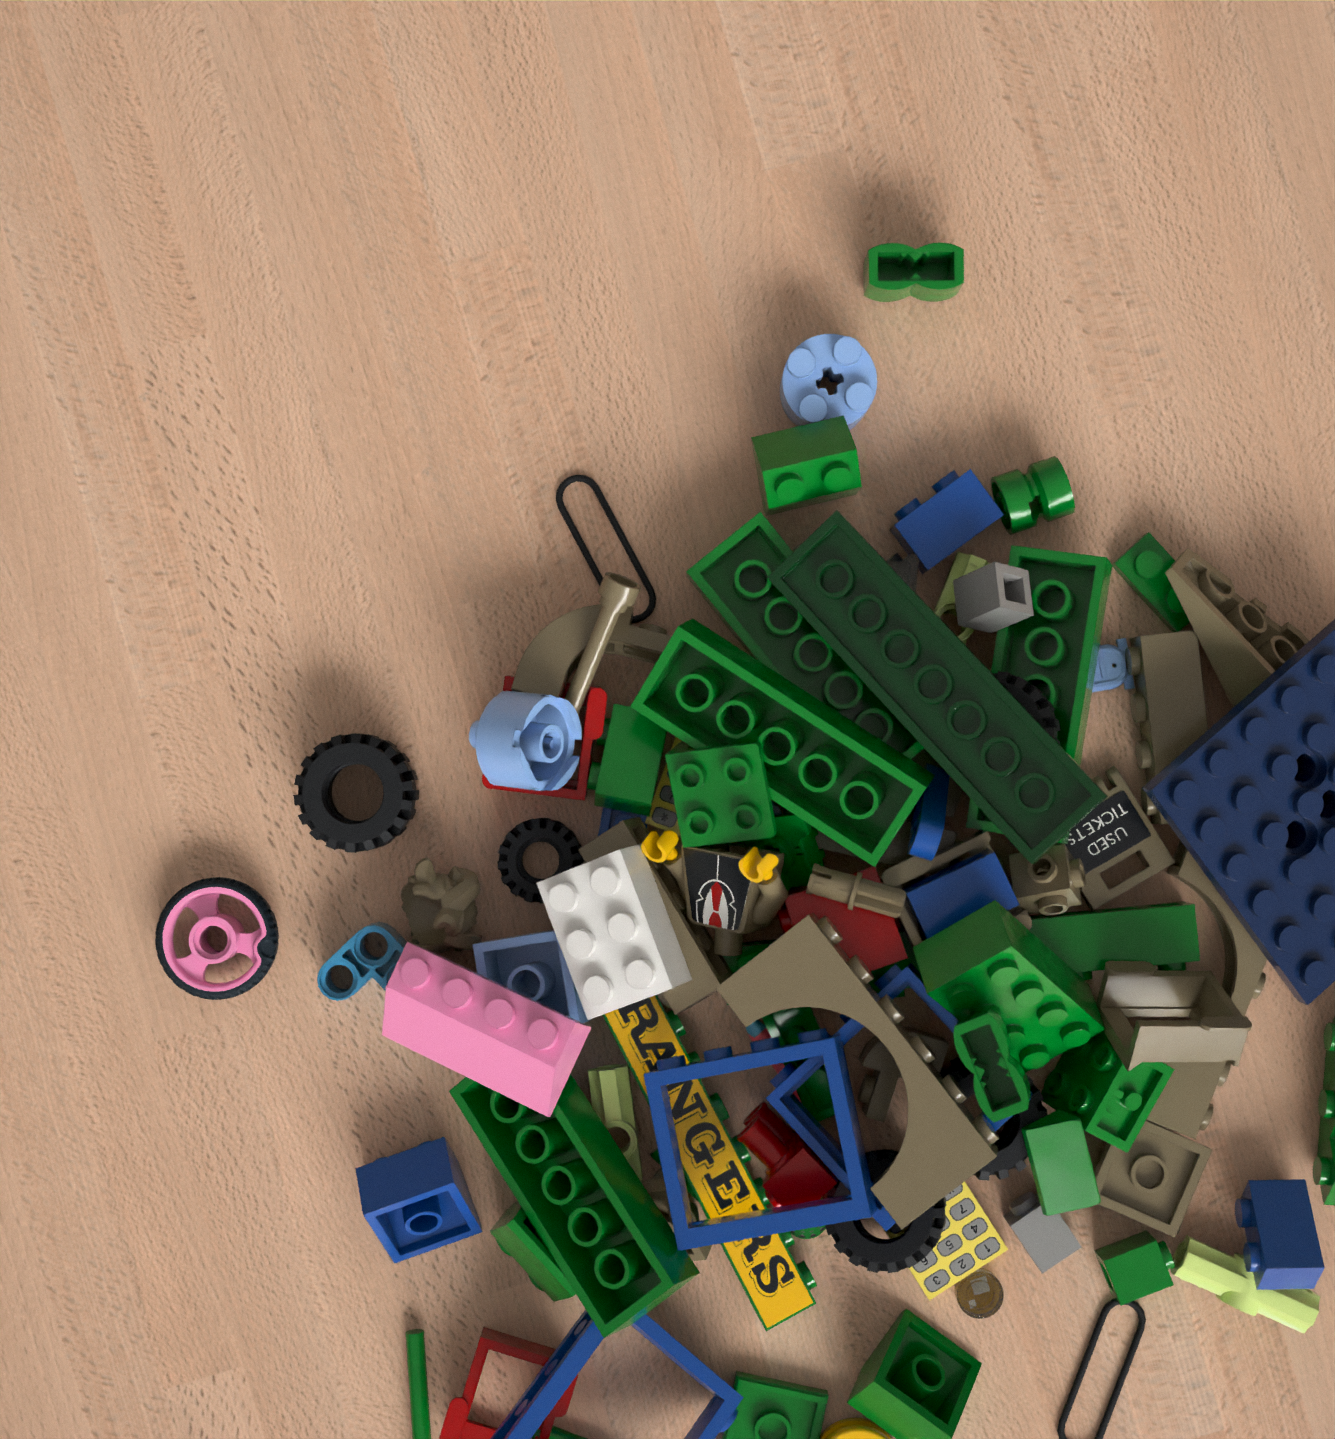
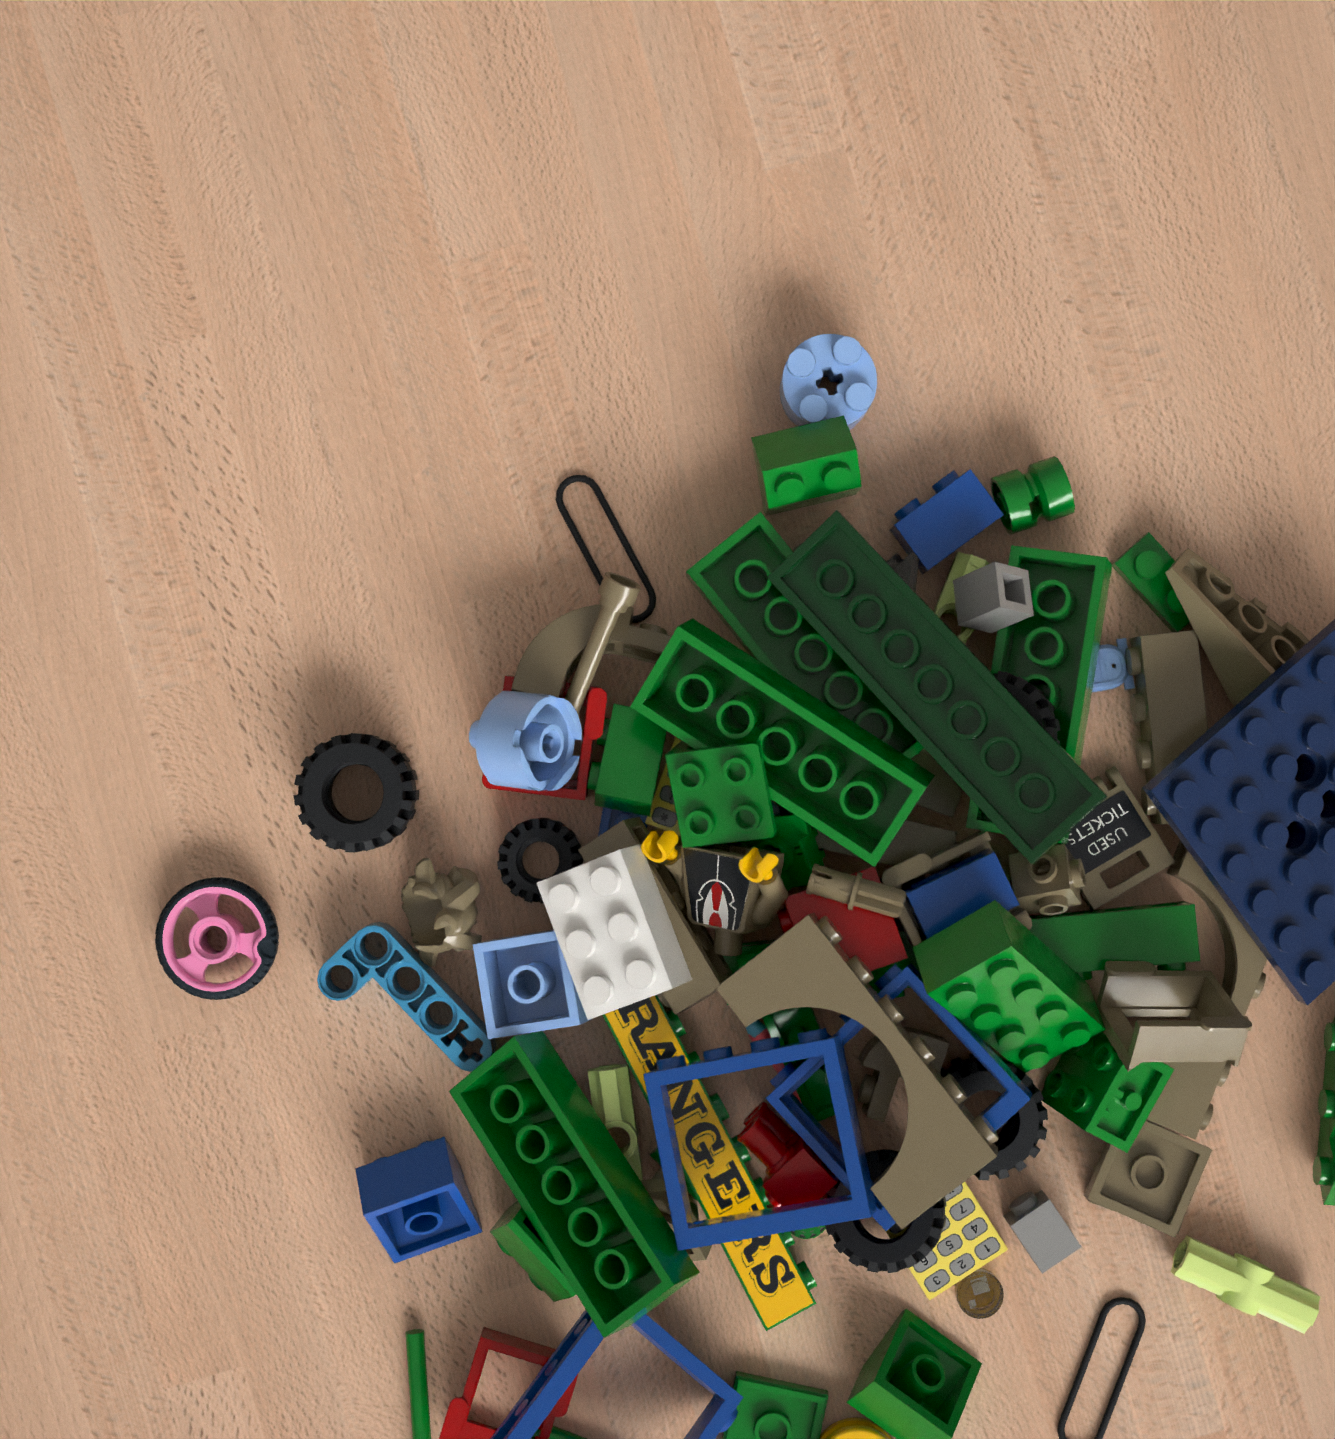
bright pink slope [382,942,592,1117] -> none
green brick [863,243,964,302] -> none
blue beam [907,763,950,861] -> none
green brick [954,1008,1030,1122] -> none
green slope [1021,1109,1101,1216] -> none
green brick [1094,1230,1175,1306] -> none
blue brick [1235,1179,1325,1290] -> none

